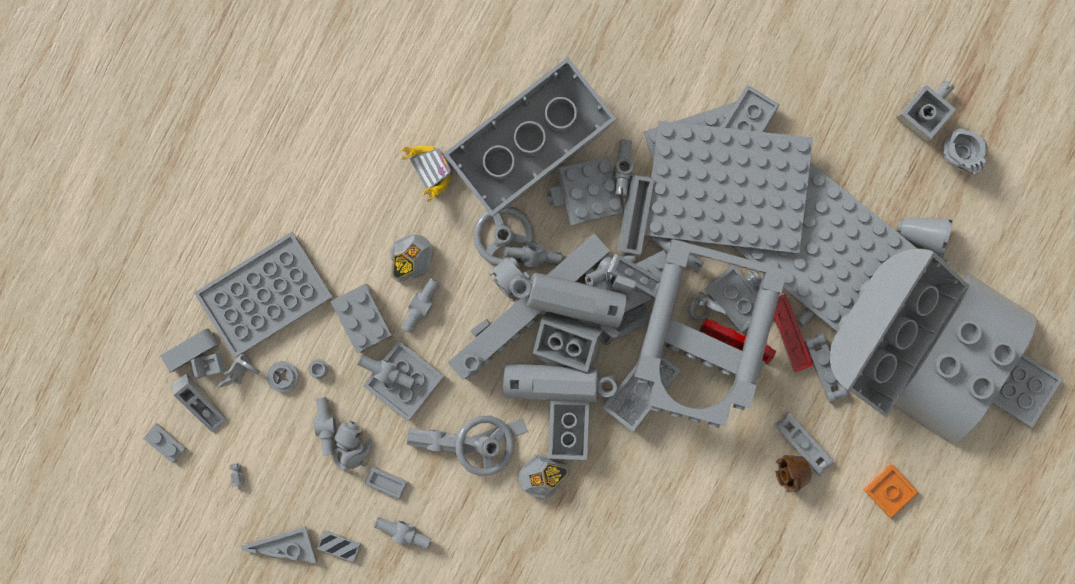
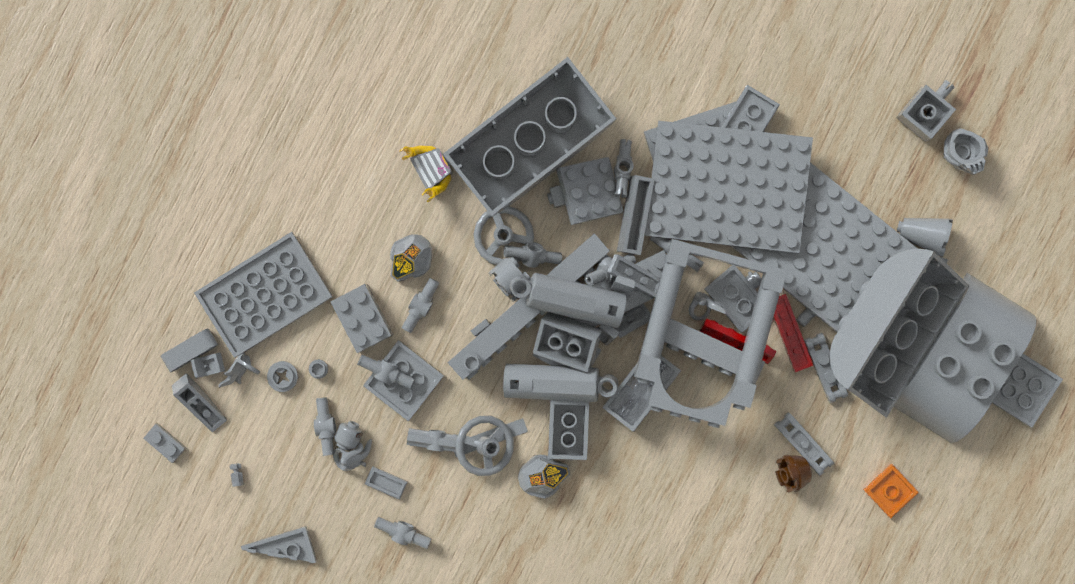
light grey tile [317,530,360,562] -> none

